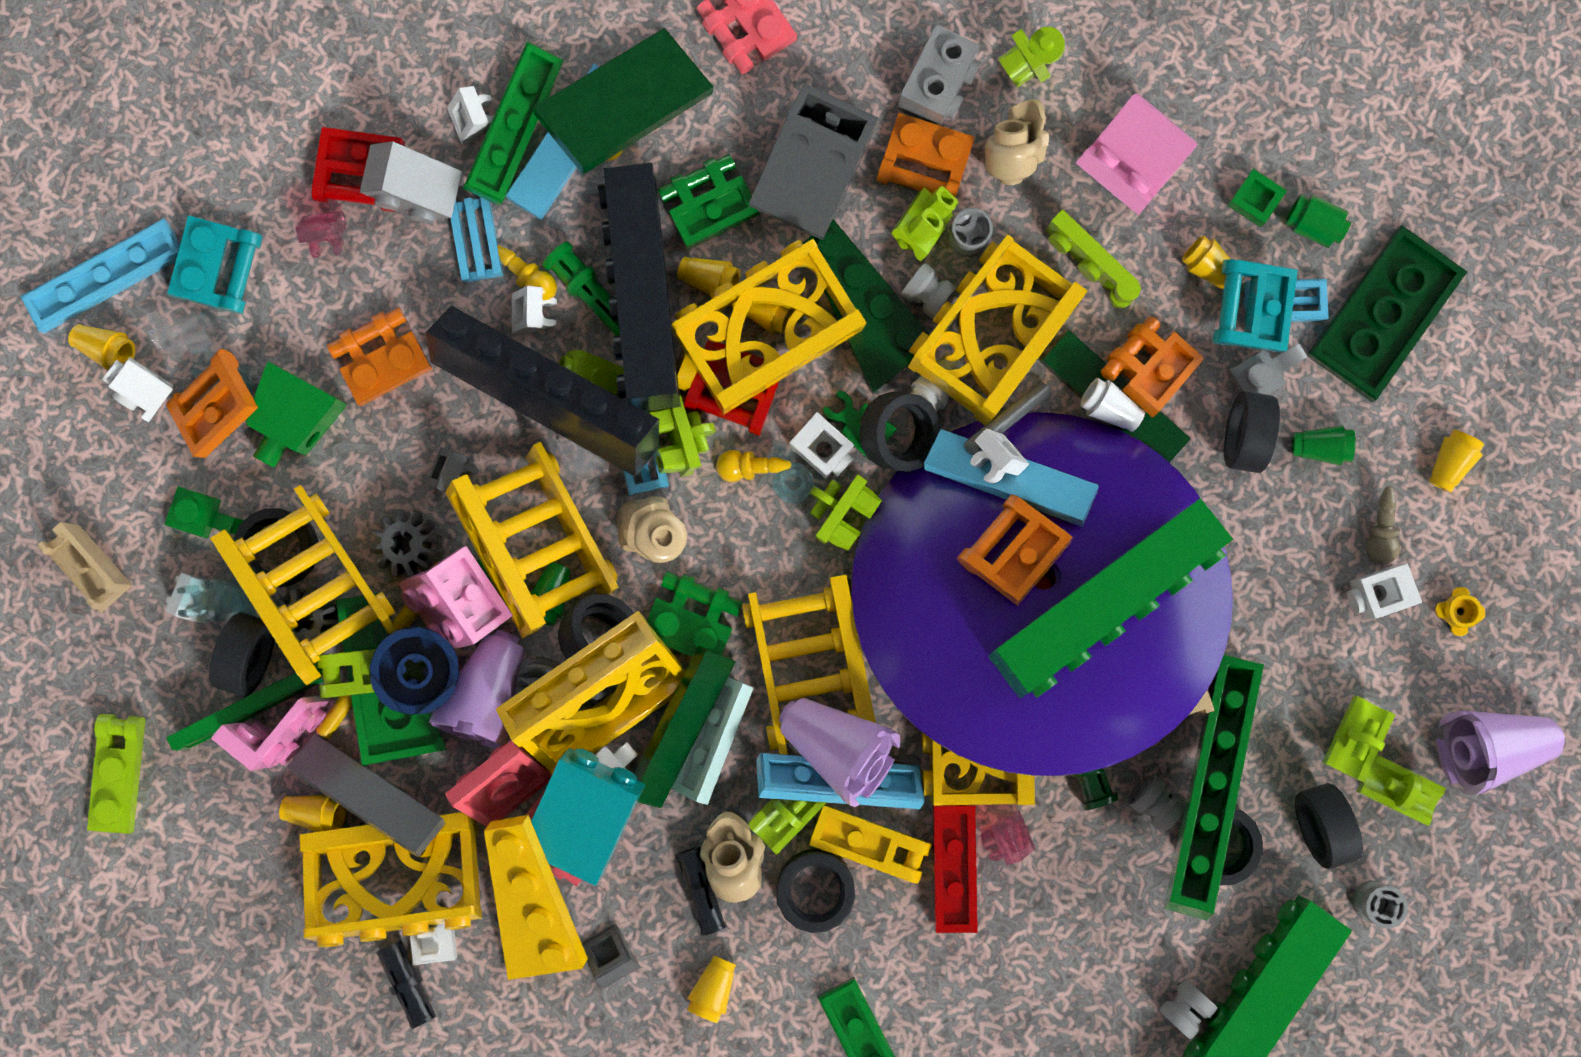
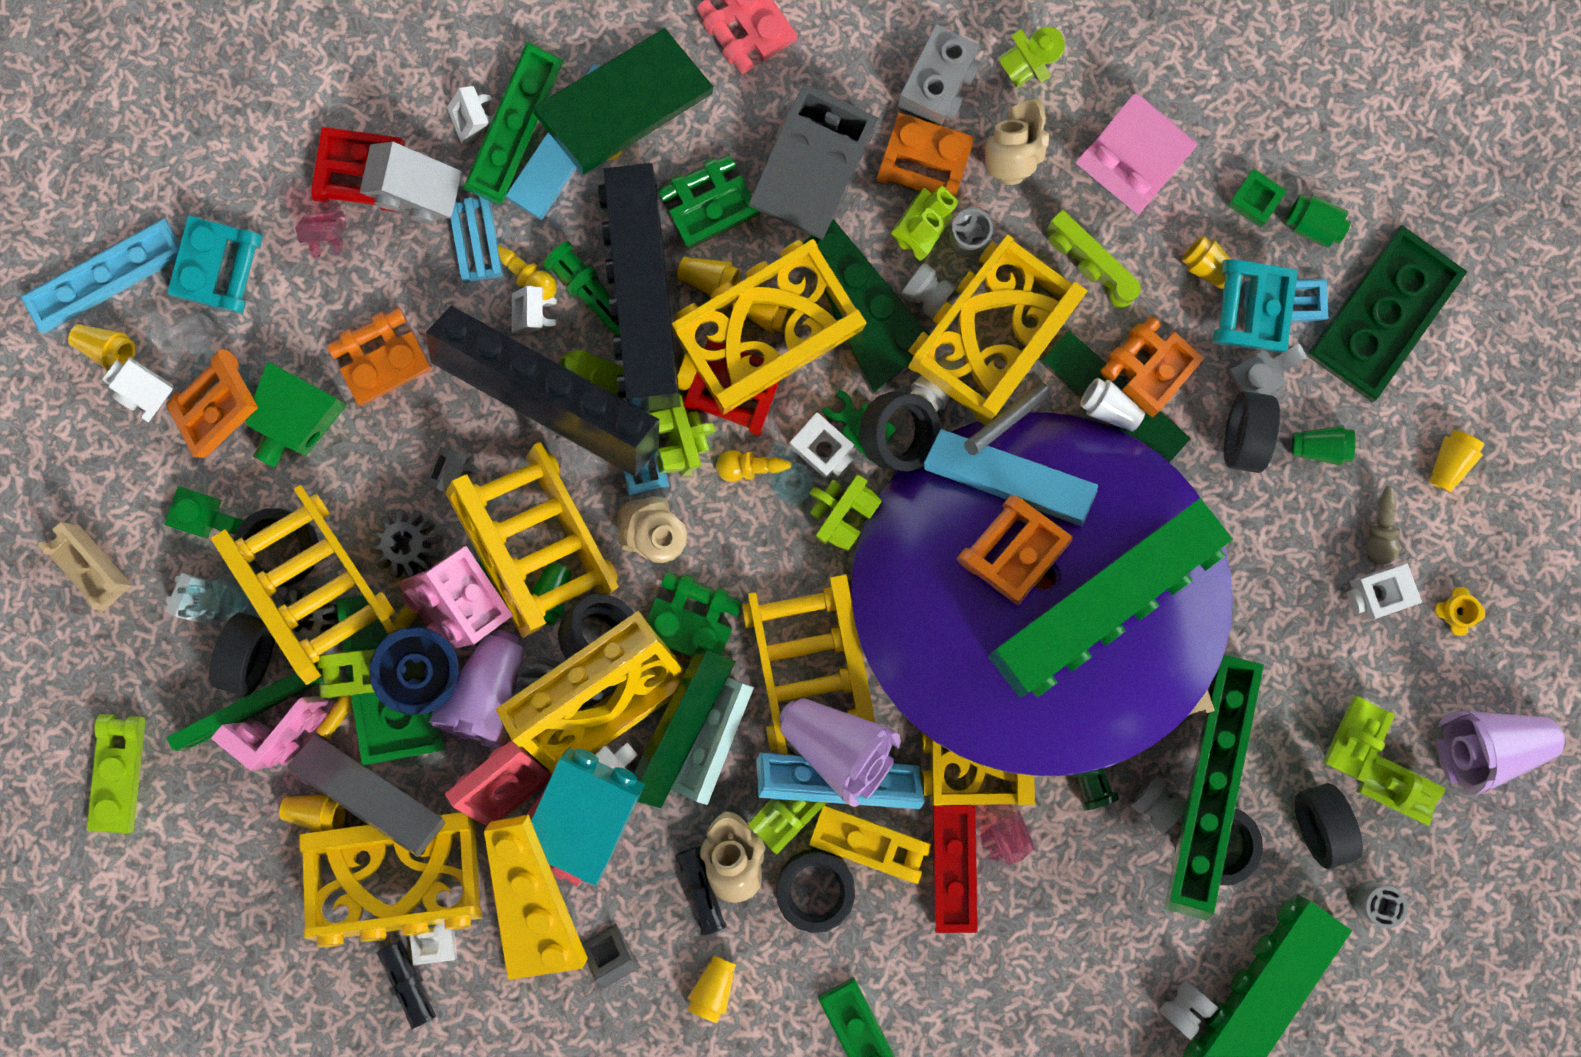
white tile [970,429,1029,484] -> none

